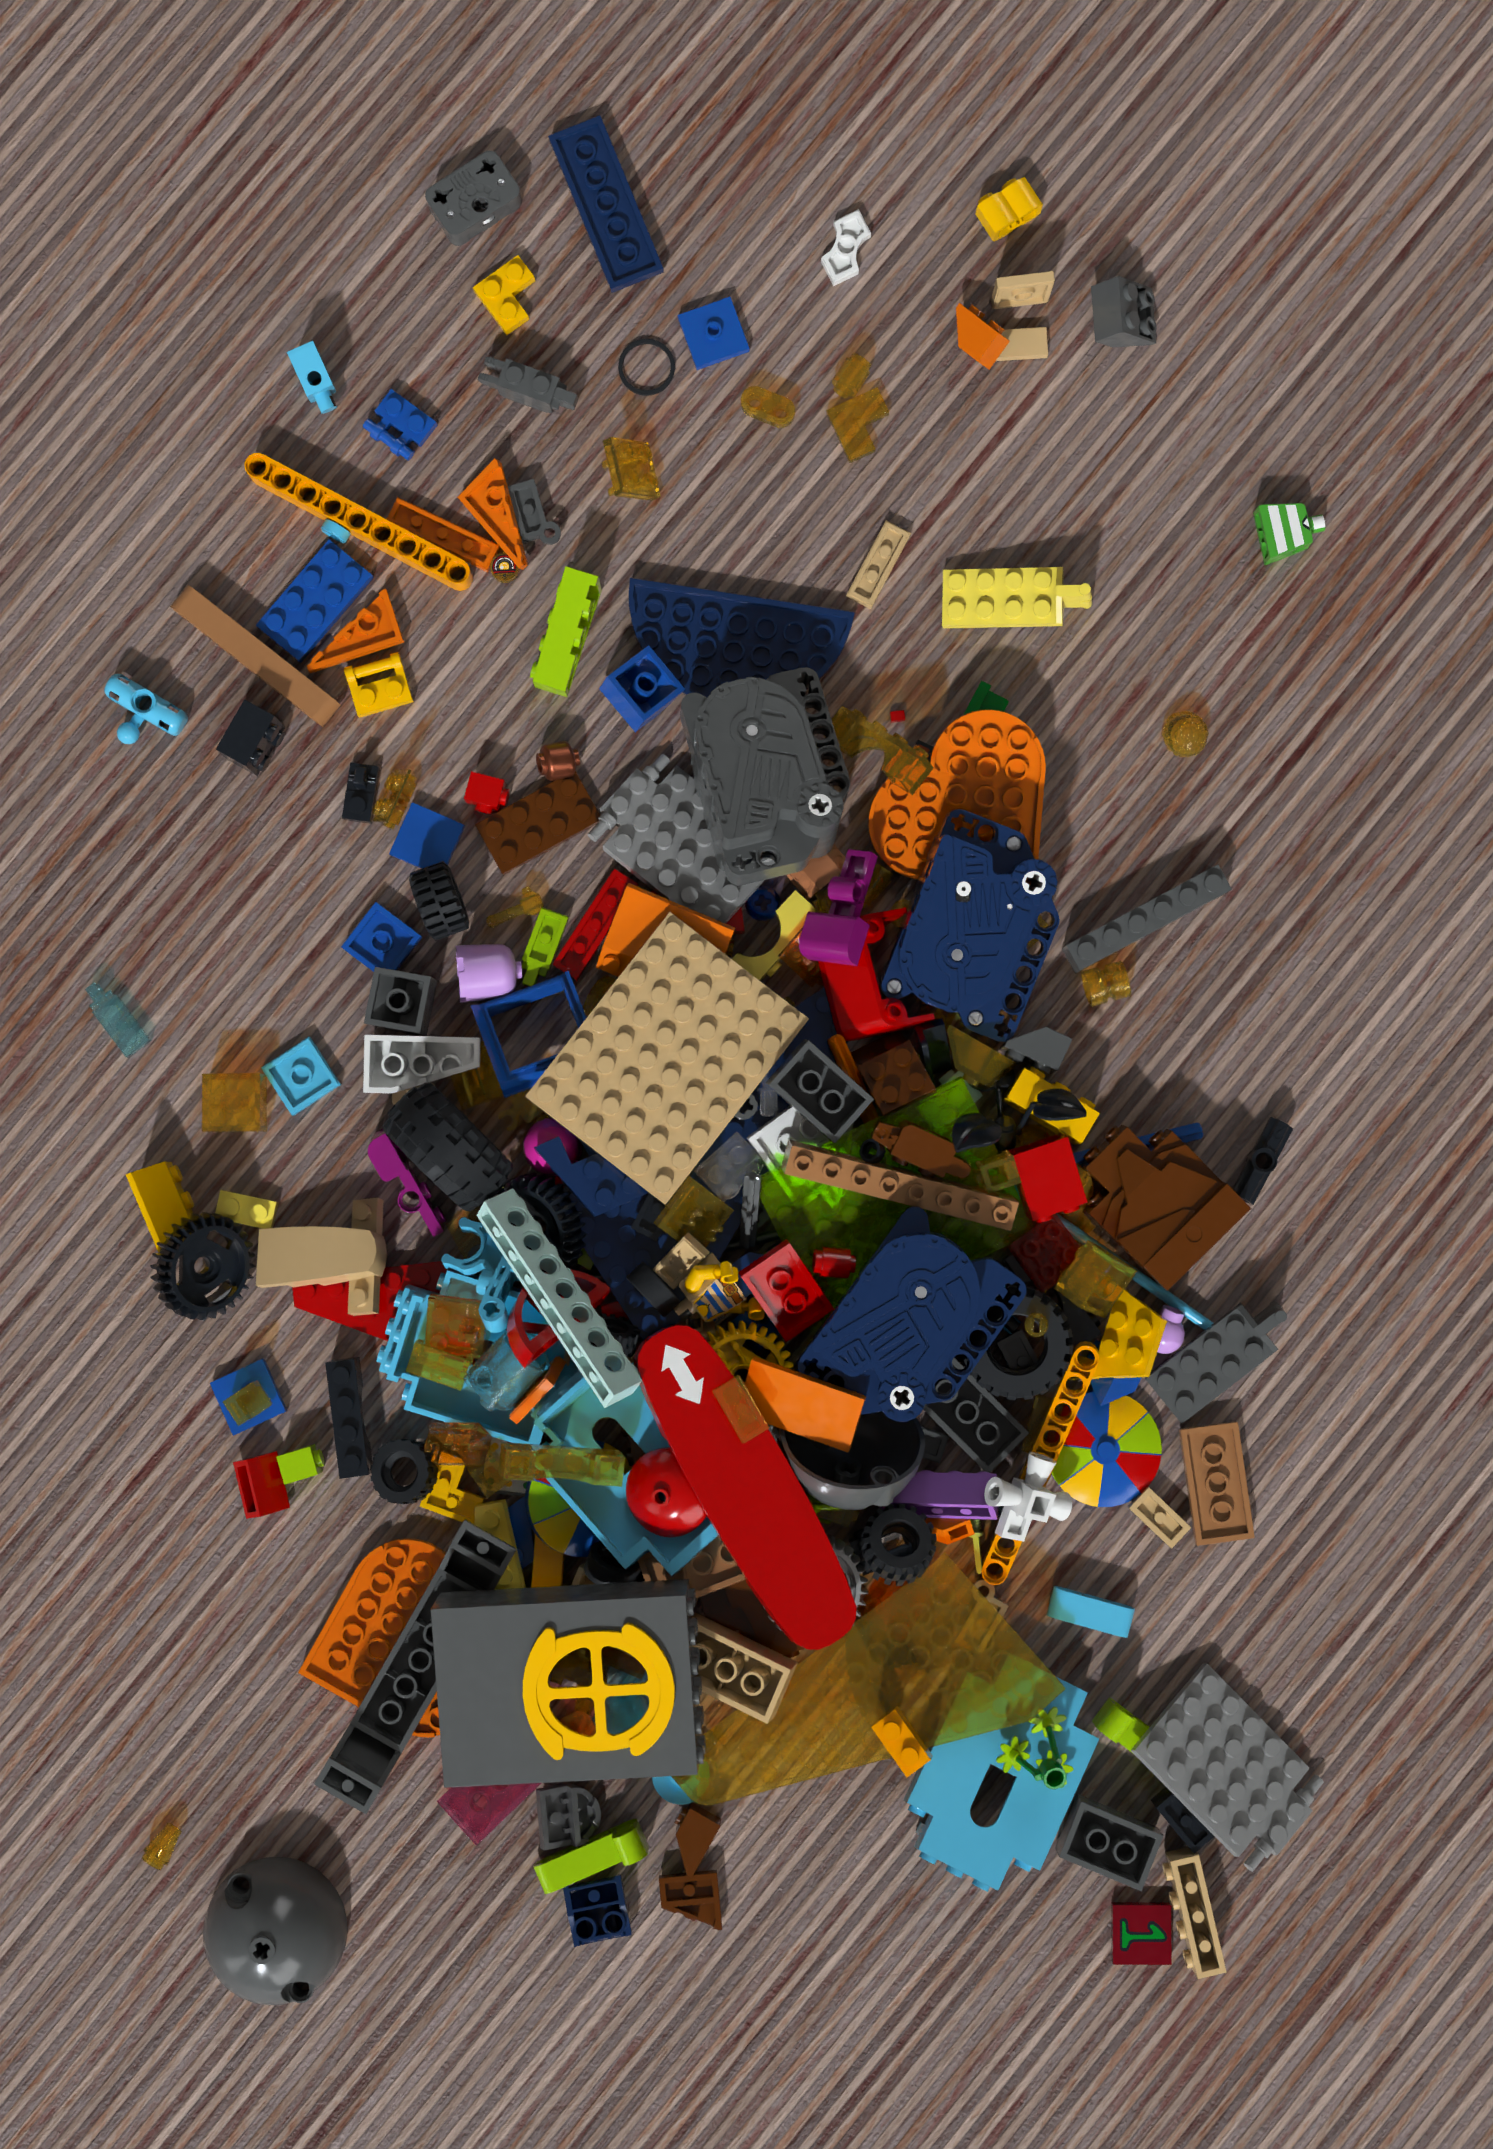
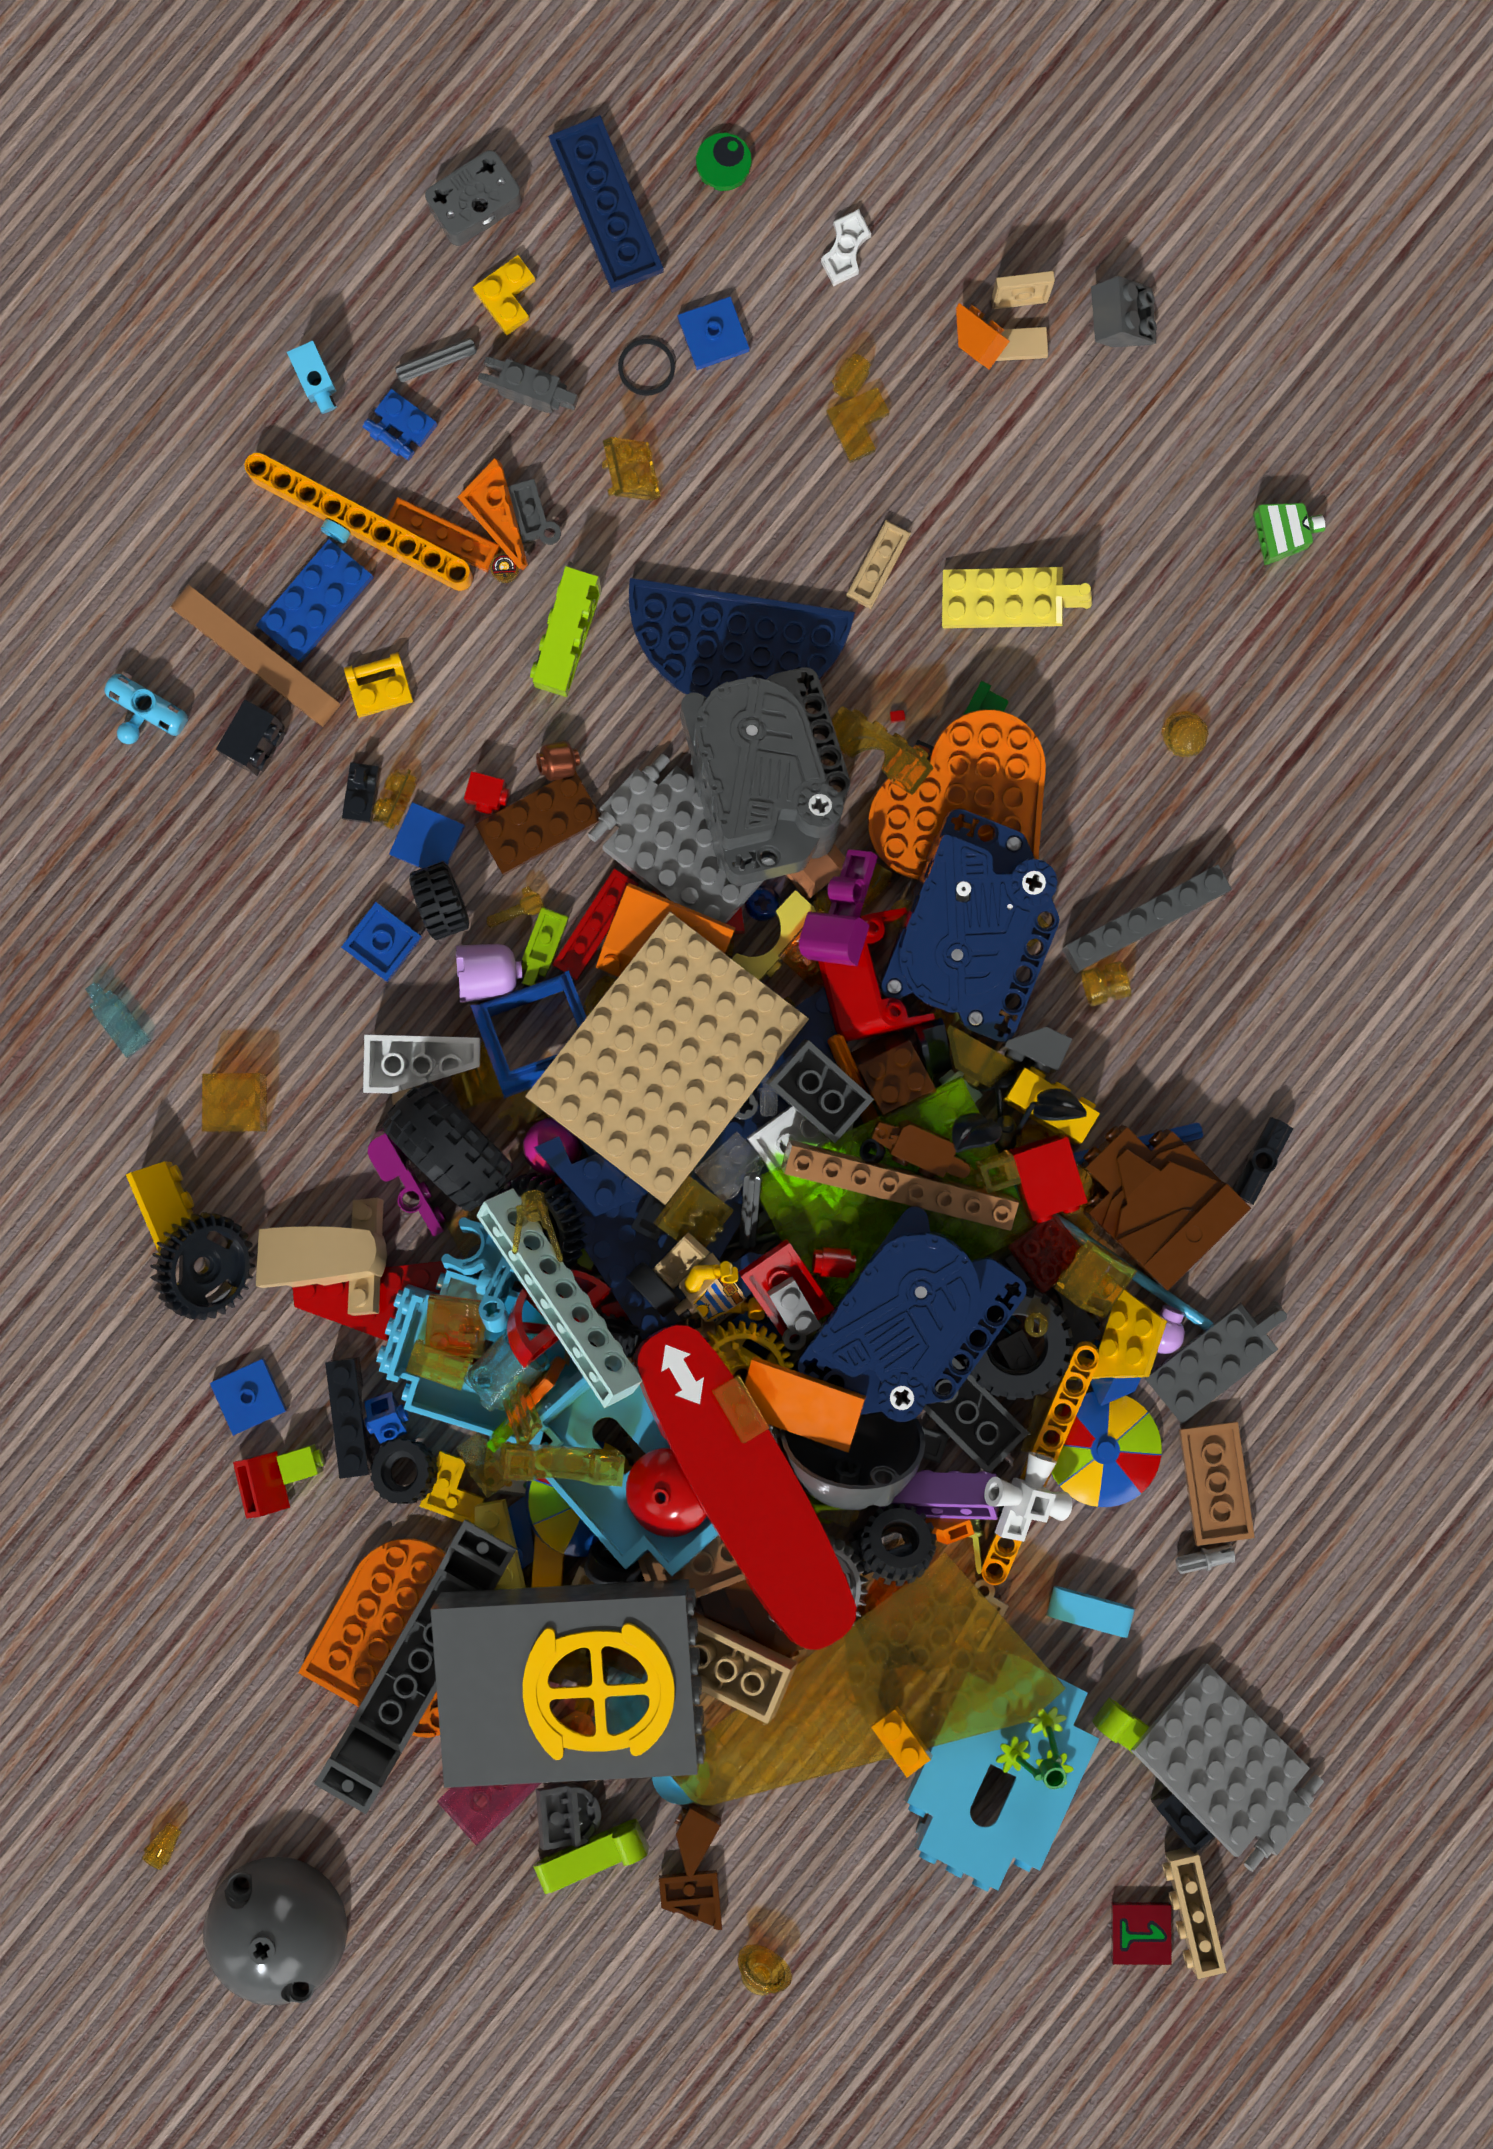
light yellow plate [215,1190,279,1229] -> none
clear yellow panel [223,1380,272,1426] -> none
medium azure tile [261,1037,342,1116] -> none
orange wing [307,589,404,673] -> none
dark grey slope [364,967,437,1036] -> none
clear orange hinge [424,1422,492,1466] -> none
dark blue slope [563,1875,633,1947] -> none
blue slope [599,645,685,733] -> none
clear yellow plate [741,386,795,428] -> none
yellow brick [975,177,1043,242] -> none
dark grey brick [1055,1794,1163,1891] -> none
tan plate [1128,1487,1191,1549] -> none
none -> blue brick [364,1391,409,1443]
none -> dark grey axle [395,338,477,382]
none -> clear neon green tile [487,1416,519,1453]
none -> clear yellow tile [502,1382,543,1447]
none -> clear yellow plant [512,1190,563,1262]
none -> green tile [696,133,752,191]
none -> clear yellow hat [737,1944,792,1996]
none -> light grey hinge [767,1277,821,1350]
none -> light grey axle [1175,1544,1235,1574]

